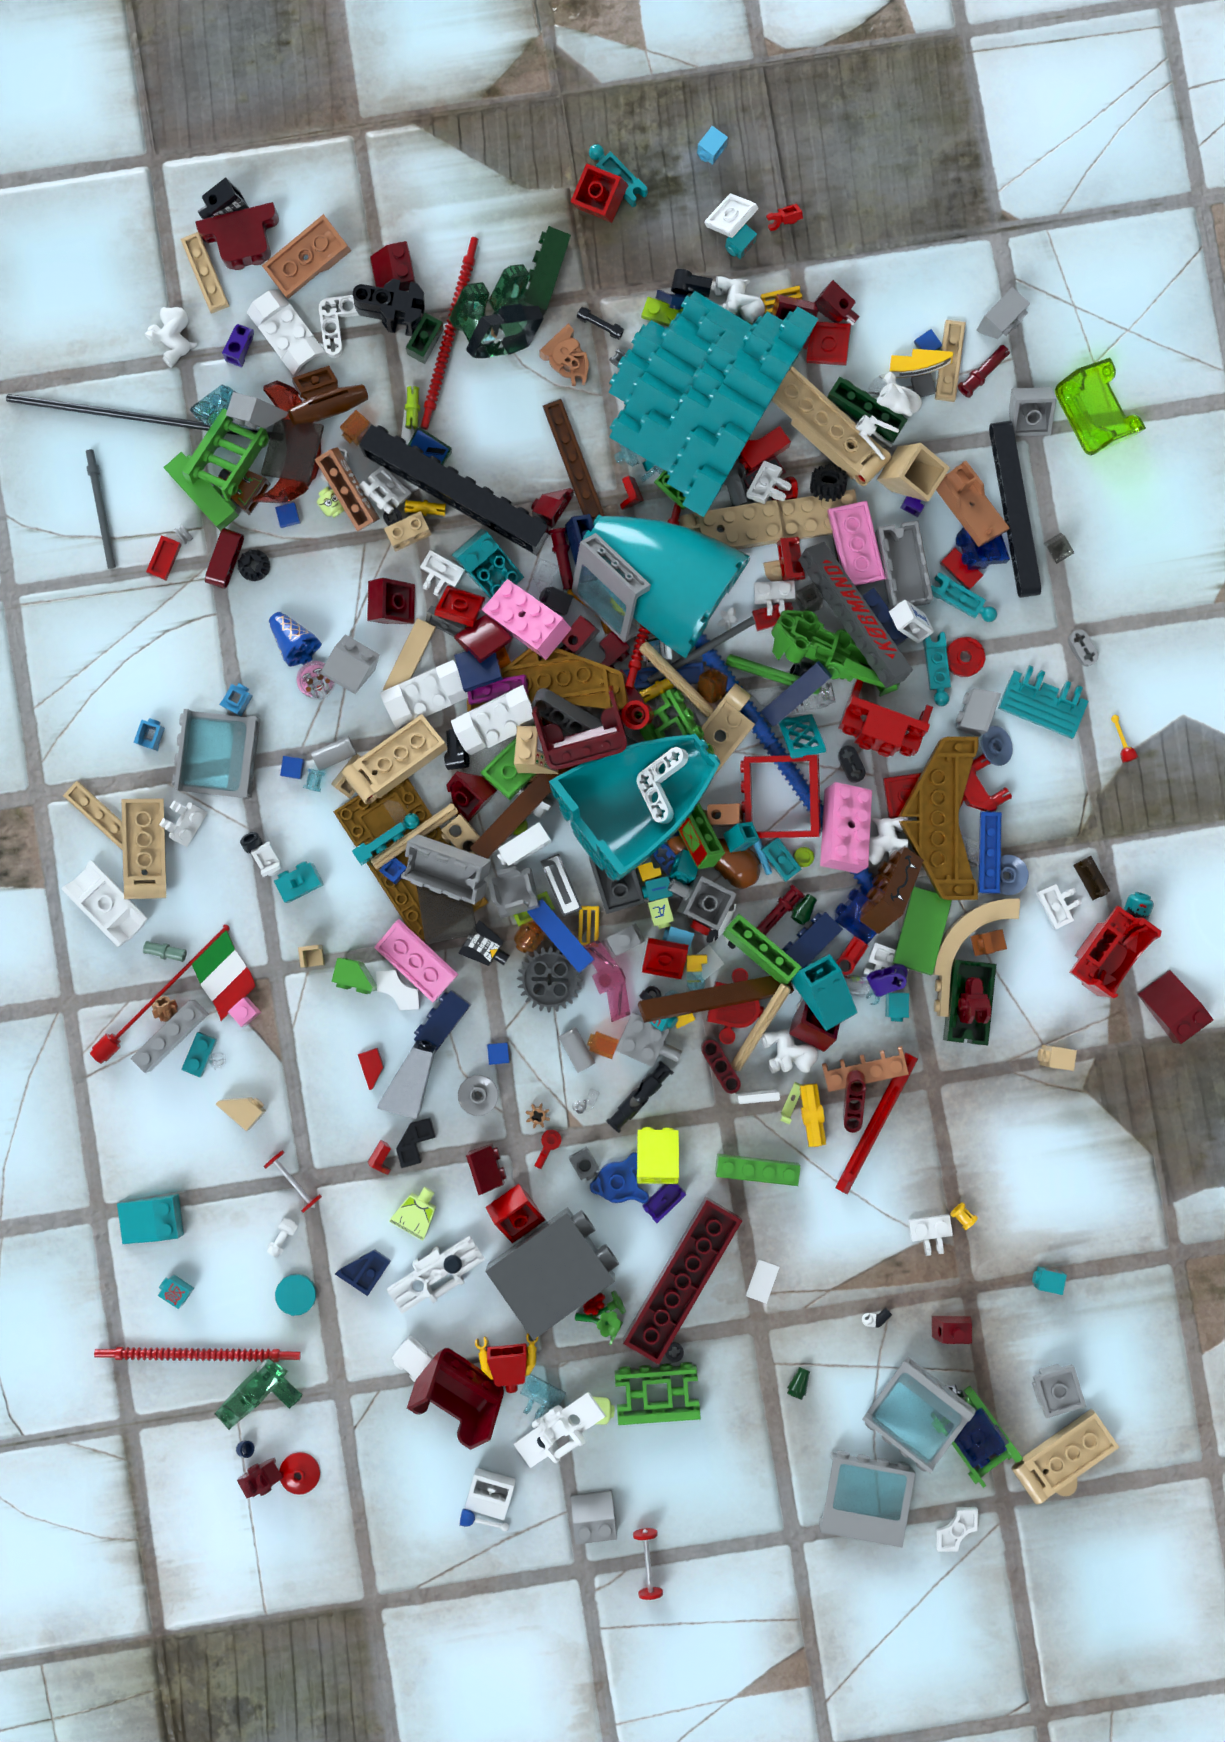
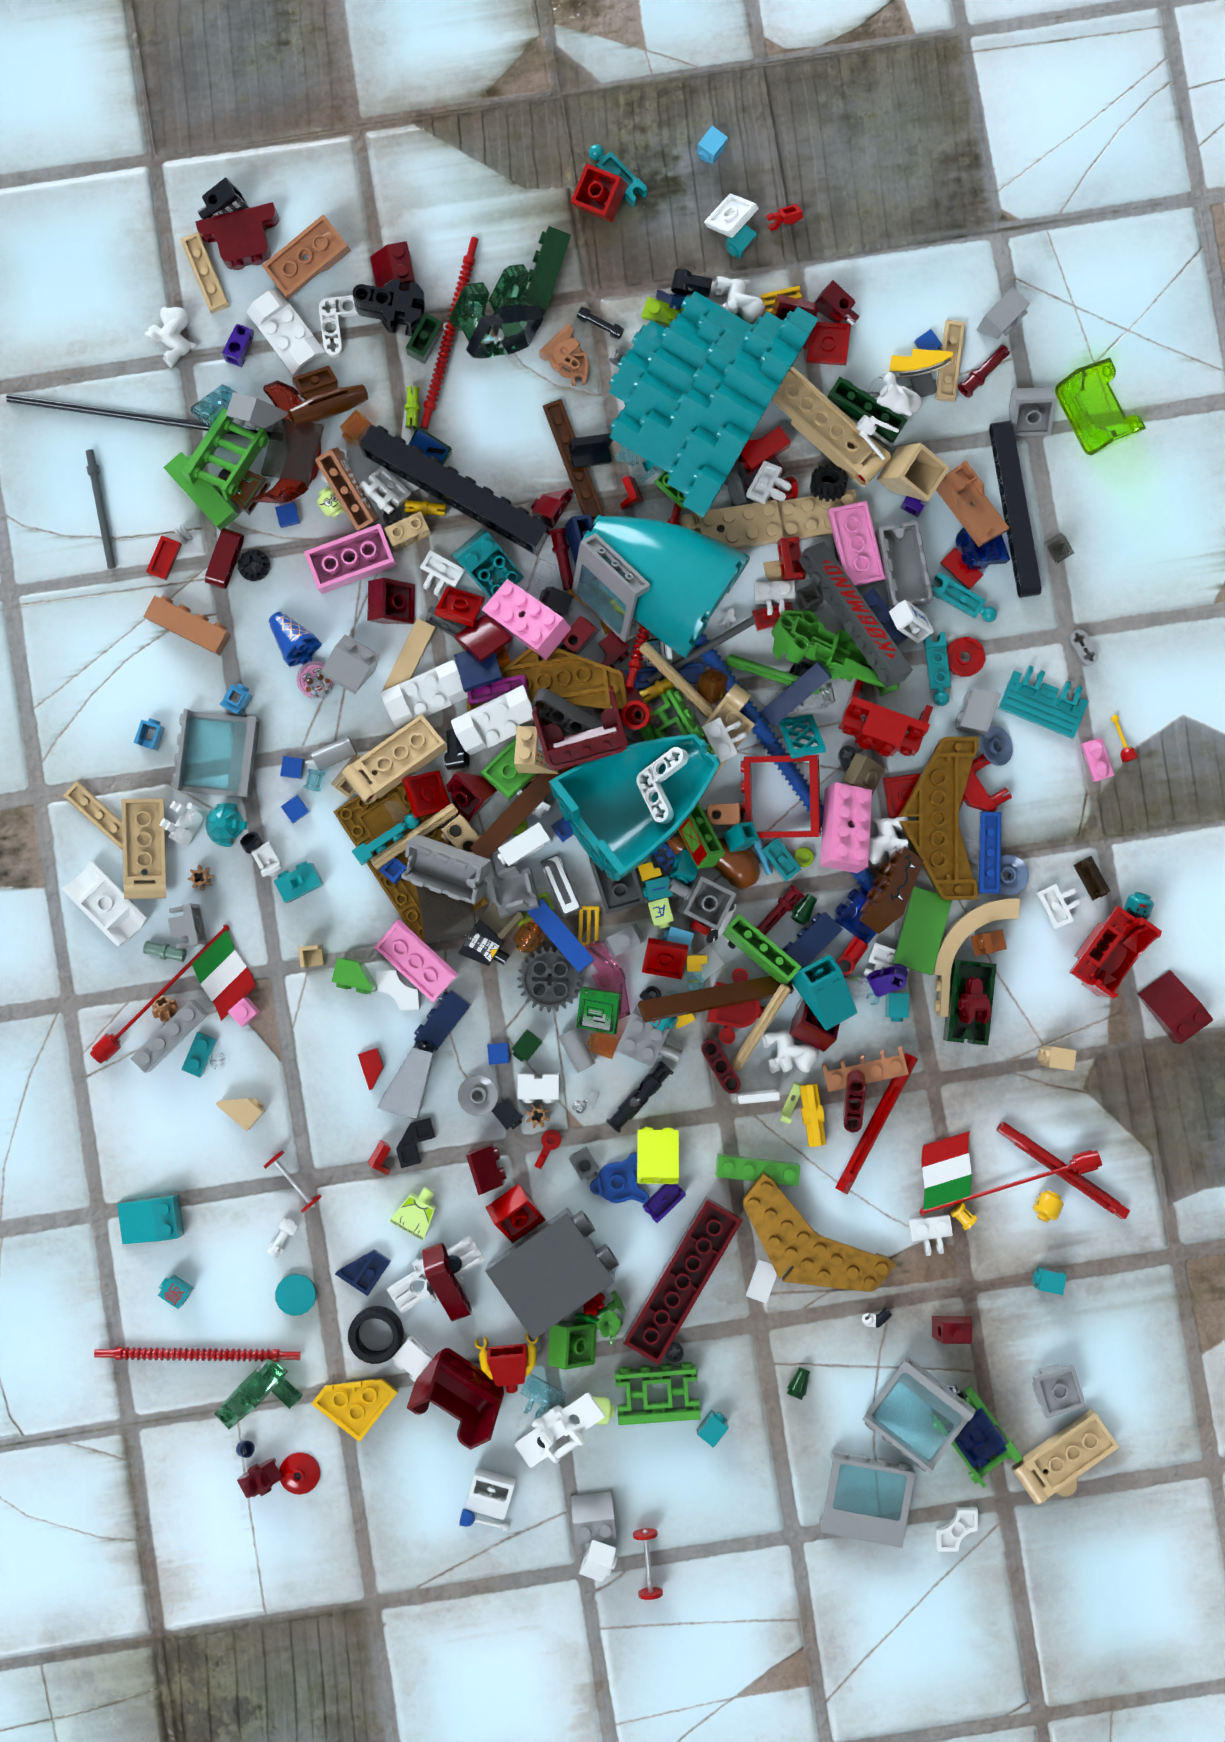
none -> nougat brick [143,595,231,656]
none -> light grey panel [168,903,207,949]
none -> medium nougat gear [188,865,215,891]
none -> teal helmet [206,803,248,847]
none -> blue tile [281,795,310,824]
none -> bright pink brick [304,524,397,594]
none -> yellow plate [311,1378,398,1442]
none -> black tyre [348,1306,404,1364]
none -> red plate [402,770,450,818]
none -> dark red beam [422,1243,472,1322]
none -> dark tan piece [479,902,525,940]
none -> black brick [492,1096,524,1130]
none -> dark green brick [512,1029,543,1062]
none -> white brick [518,1073,559,1103]
none -> bright green slope [548,1321,596,1370]
none -> blue tile [551,817,574,842]
none -> black panel [568,433,613,468]
none -> tile [576,986,621,1035]
none -> white brick [579,1540,617,1582]
none -> teal brick [696,1410,729,1448]
none -> white hinge [702,717,747,763]
none -> pearl gold wing [743,1171,896,1292]
none -> dark tan piece [842,753,885,795]
none -> flag [920,1131,1102,1216]
none -> red piece [996,1122,1130,1219]
none -> yellow head [1033,1190,1064,1223]
none -> bright pink tile [1081,737,1114,782]

